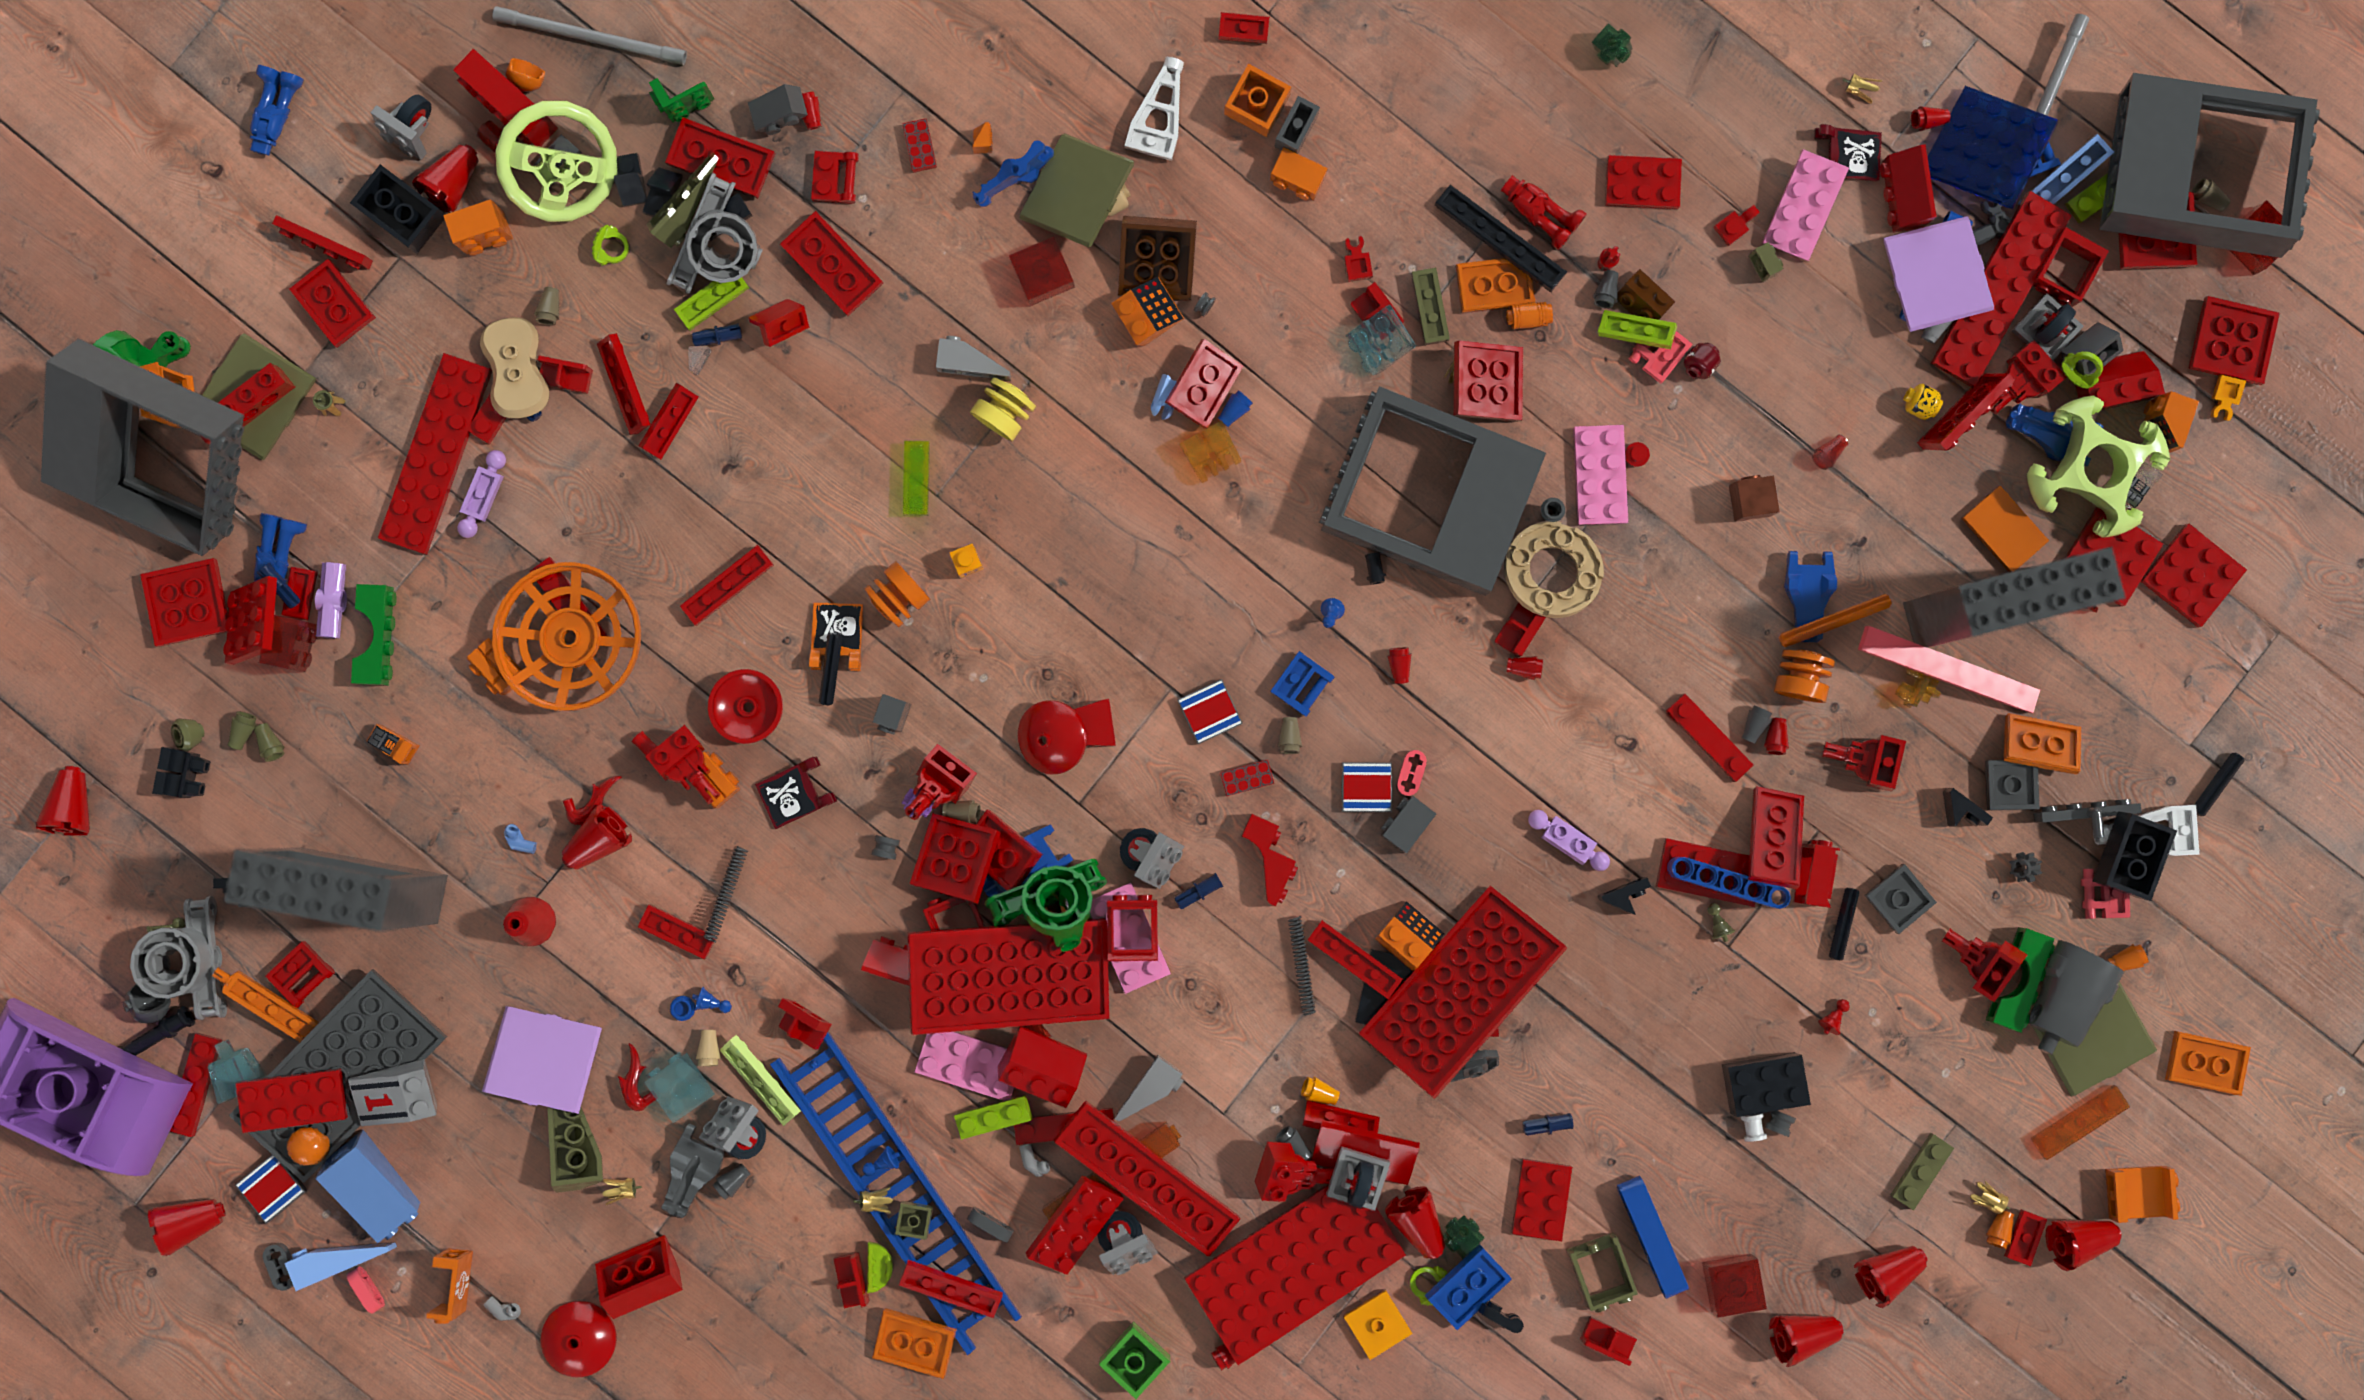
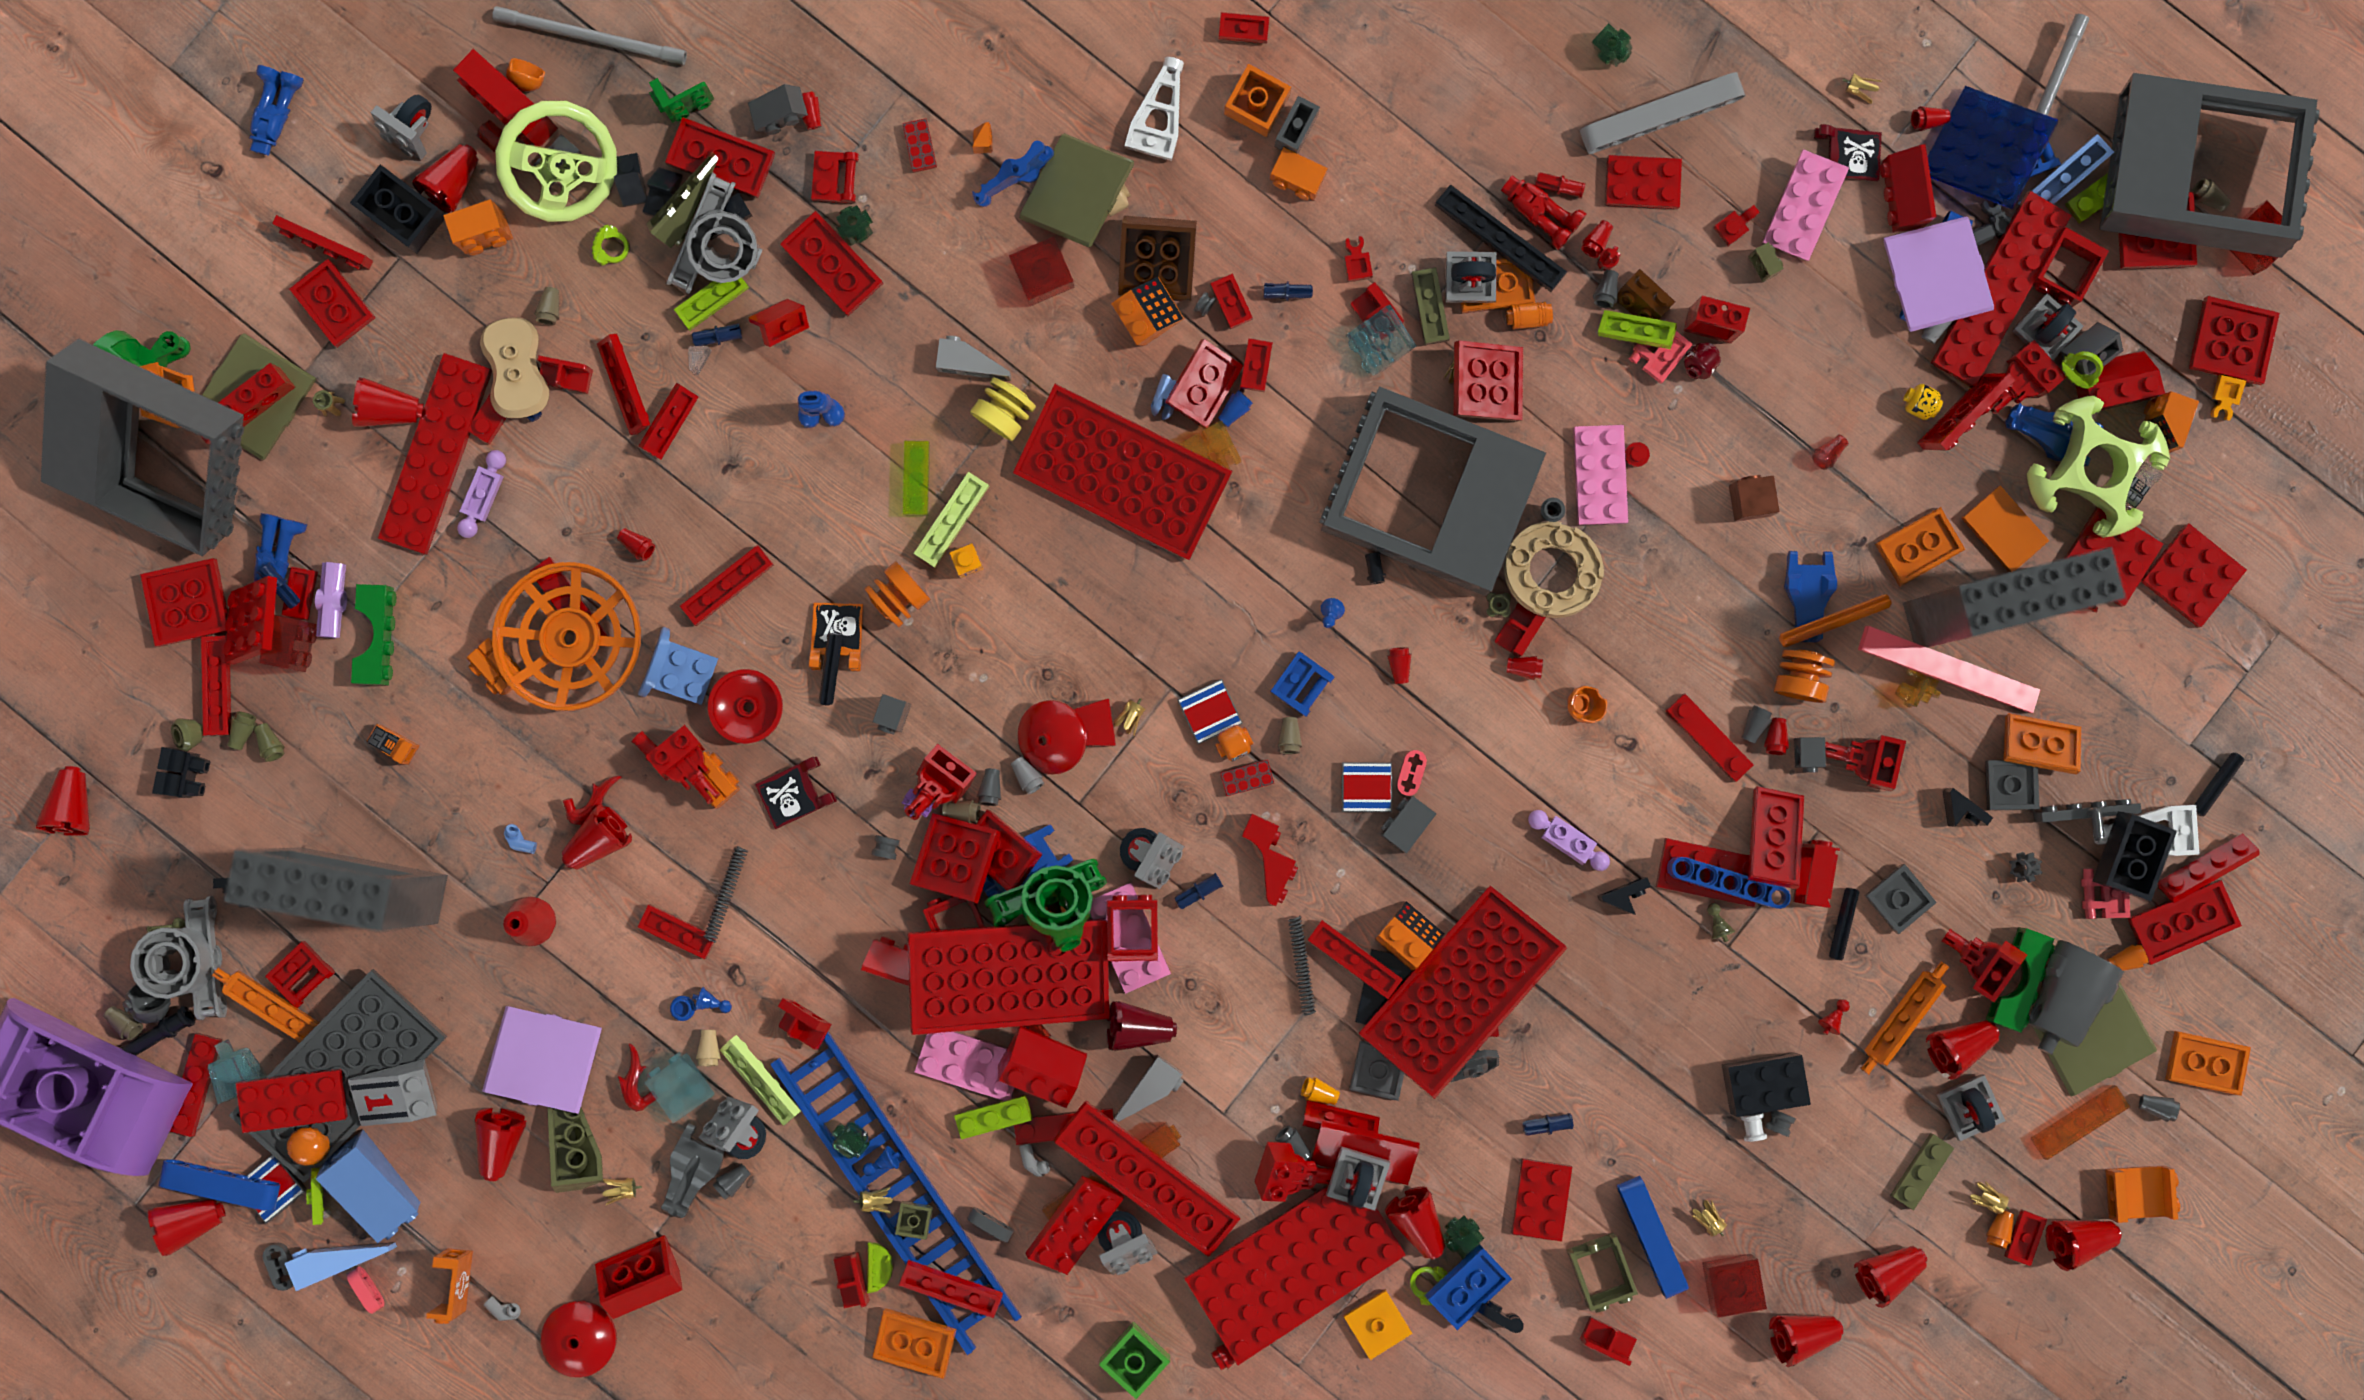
none -> dark tan cone [104,1006,143,1040]
none -> blue beam [158,1159,280,1211]
none -> red plate [201,636,231,736]
none -> lime plate [306,1167,324,1225]
none -> red cone [352,377,424,427]
none -> red cone [475,1108,526,1181]
none -> red cone [617,528,655,561]
none -> medium blue piece [638,627,718,705]
none -> blue piece [798,391,845,428]
none -> clear green head [831,1121,870,1159]
none -> clear green brick [836,205,873,245]
none -> yellowish green plate [914,472,990,568]
none -> dark grey cone [977,768,1001,806]
none -> light grey cone [1011,757,1044,795]
none -> red plate [1013,383,1233,560]
none -> dark red cone [1107,1001,1177,1051]
none -> pearl gold piece [1113,698,1146,736]
none -> red plate [1210,273,1253,330]
none -> orange head [1215,725,1253,762]
none -> red panel [1240,338,1273,392]
none -> dark blue axle [1264,281,1313,301]
none -> flat silver tile [1349,1040,1404,1101]
none -> light grey plate [1446,252,1496,303]
none -> olive plate [1486,592,1511,617]
none -> red axle [1535,172,1585,198]
none -> orange hair [1567,686,1608,724]
none -> light grey beam [1579,72,1746,154]
none -> red cone [1581,220,1613,258]
none -> red window [1684,295,1750,343]
none -> pearl gold piece [1692,1200,1727,1236]
none -> dark grey brick [1794,737,1826,773]
none -> orange plate [1860,961,1949,1075]
none -> orange tile [1875,507,1966,587]
none -> red cone [1926,1020,2000,1080]
none -> light grey plate [1937,1074,2005,1141]
none -> red plate [2127,880,2242,965]
none -> dark grey cone [2139,1094,2180,1122]
none -> red plate [2158,834,2260,903]

